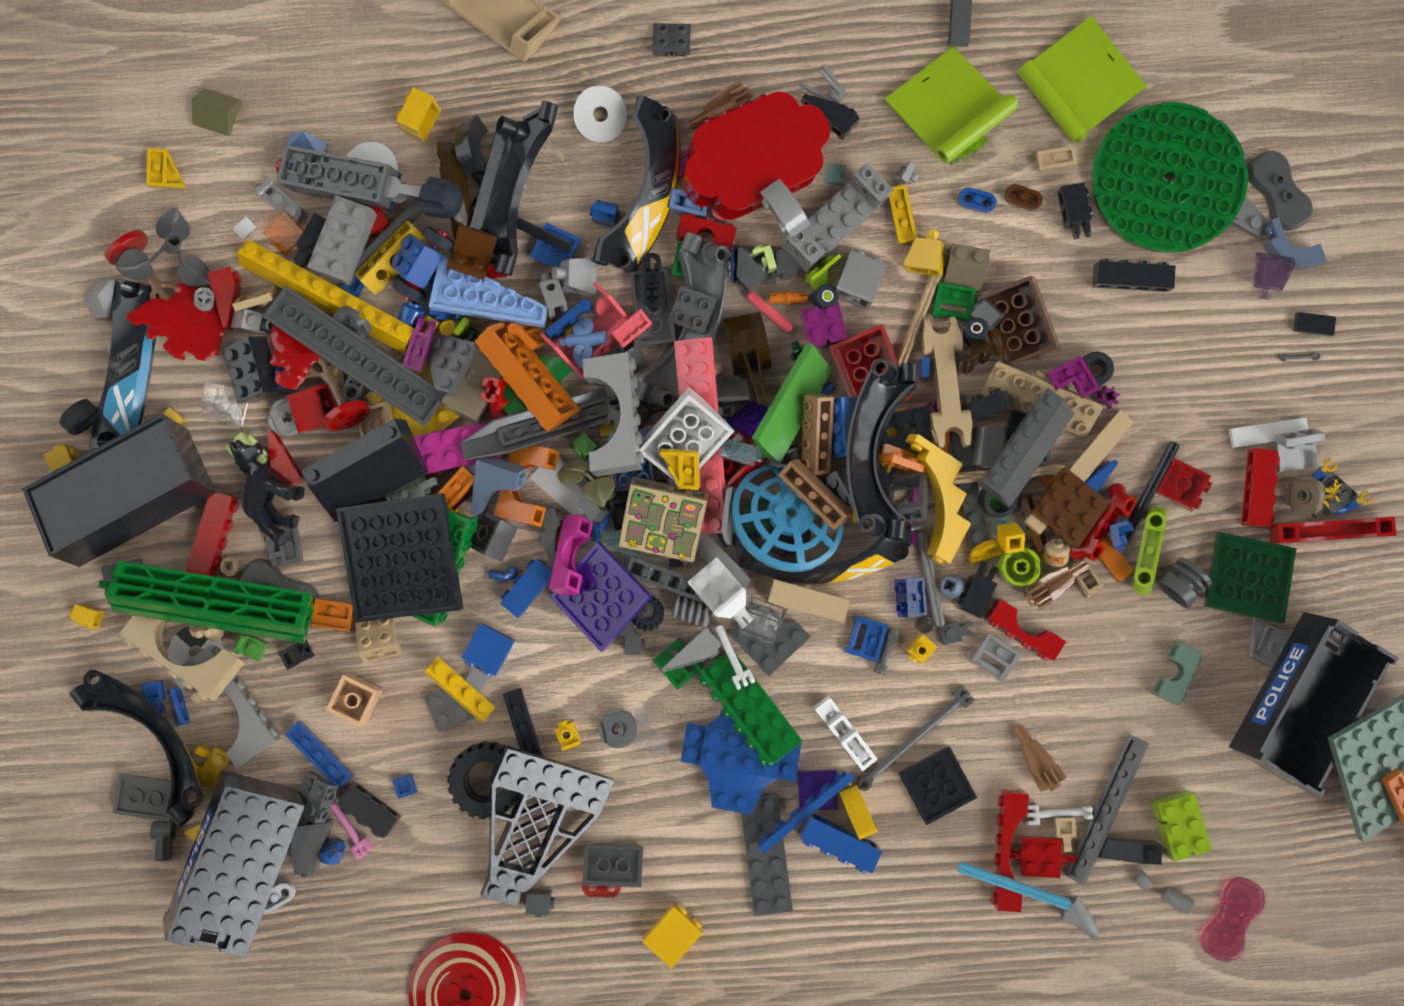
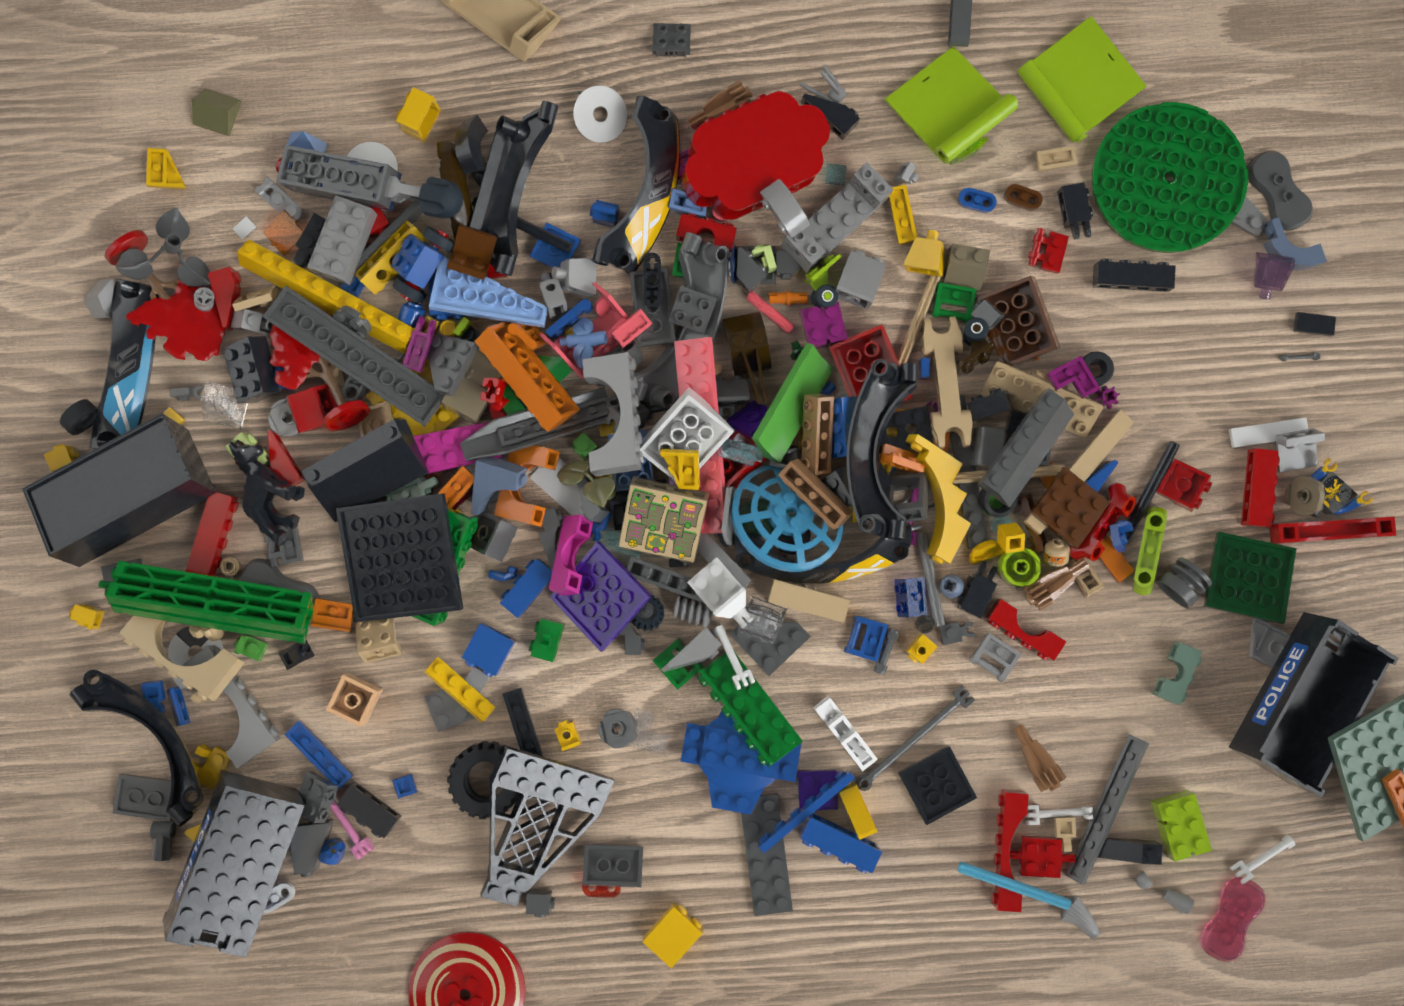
none -> dark grey plate [169,385,208,402]
none -> green brick [529,618,565,662]
none -> red plate [1028,228,1069,274]
none -> white hinge [1230,835,1296,884]

